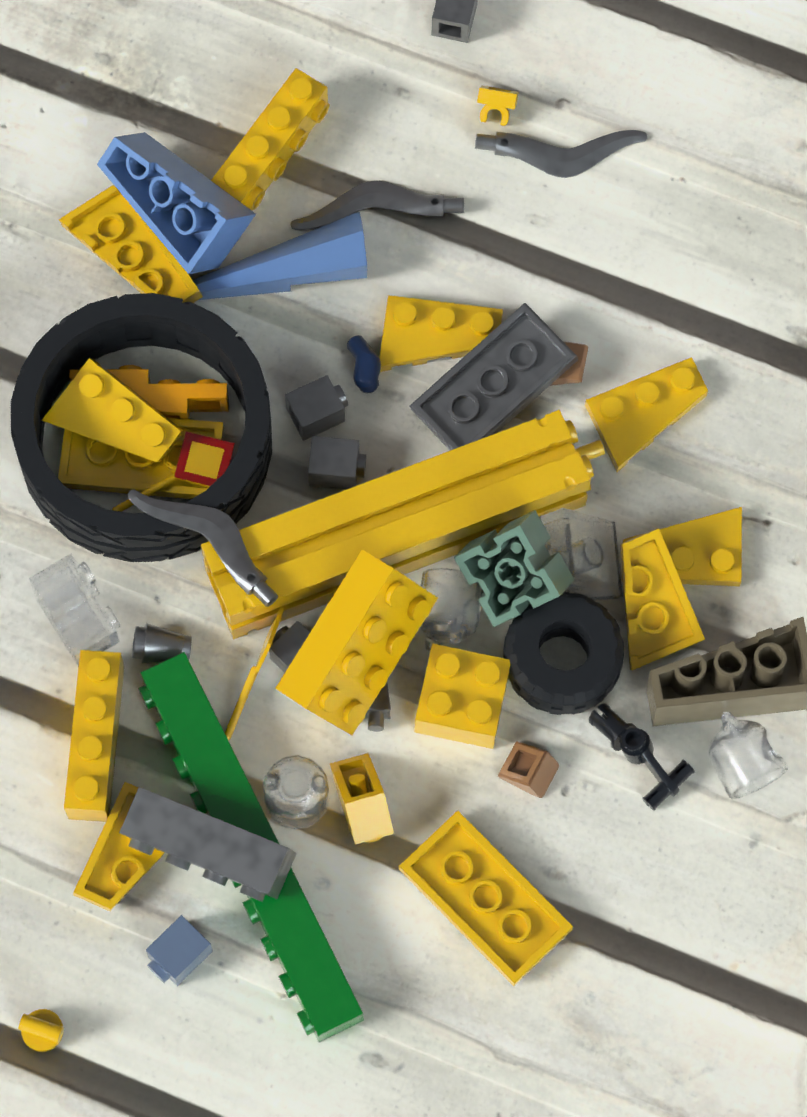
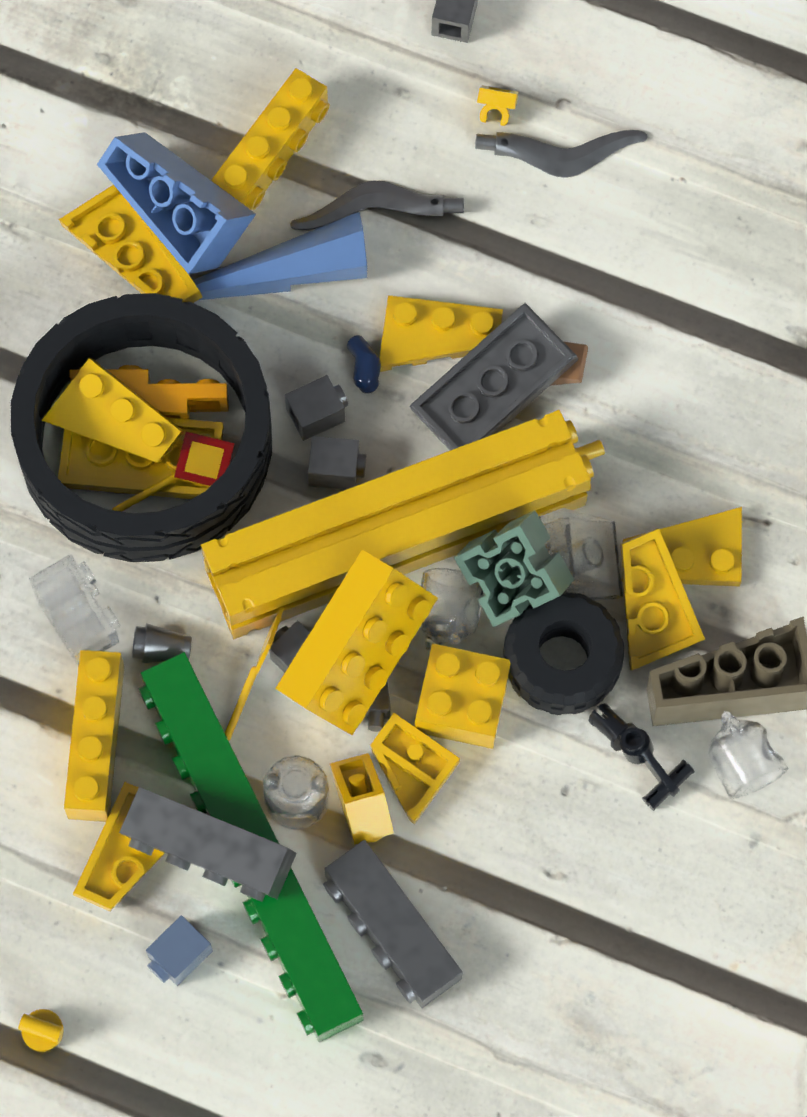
flat silver piece [128,490,278,607] -> none
yellow plate [399,810,573,986] -> none
medium nougat slope [498,741,559,798] -> none
yellow wing [585,357,708,472] -> none
none -> flat silver brick [323,840,463,1008]
none -> yellow wing [370,713,460,824]

